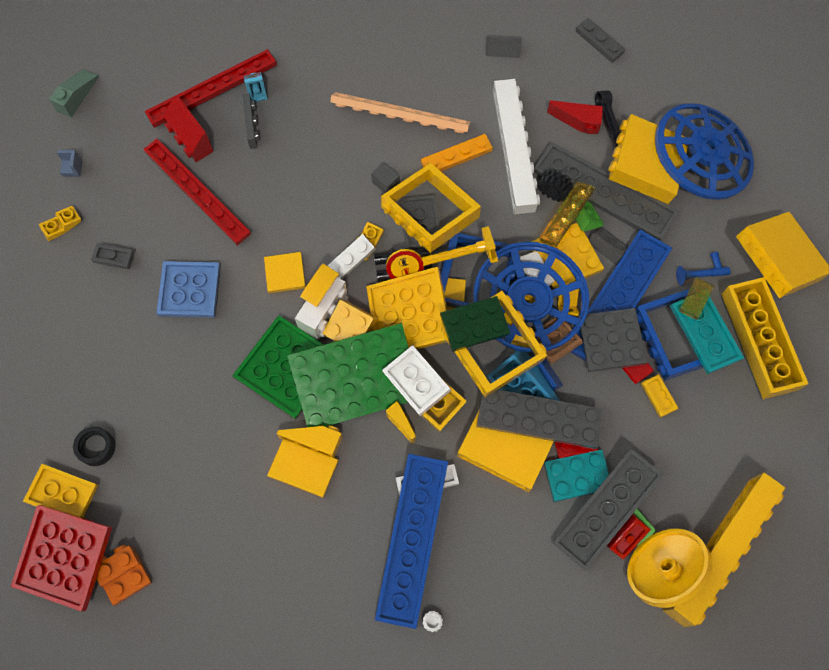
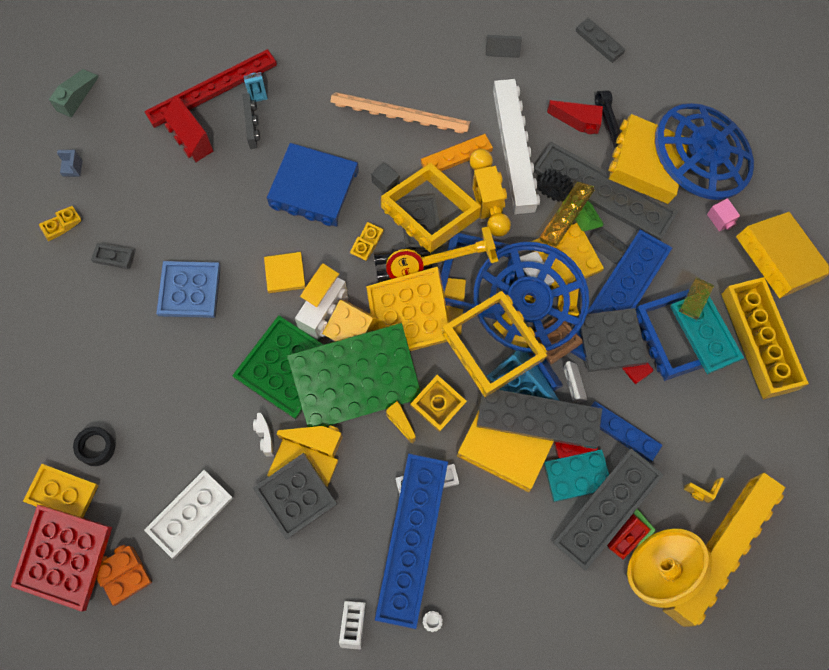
red plate [143,139,251,246] -> none
white plate [328,234,376,280] -> none
white plate [382,345,451,416] -> none
dark green plate [440,296,510,352] -> none
yellow plate [641,374,679,418] -> none
blue piece [676,252,731,285] -> none
none -> white plate [144,470,233,559]
none -> white slope [253,413,274,456]
none -> dark grey plate [253,453,338,539]
none -> blue panel [267,143,359,227]
none -> white slope [339,601,366,649]
none -> yellow brick [470,149,511,237]
none -> white slope [563,361,587,404]
none -> blue plate [591,401,662,463]
none -> yellow bracket [684,477,724,503]
none -> bright pink brick [707,198,740,232]

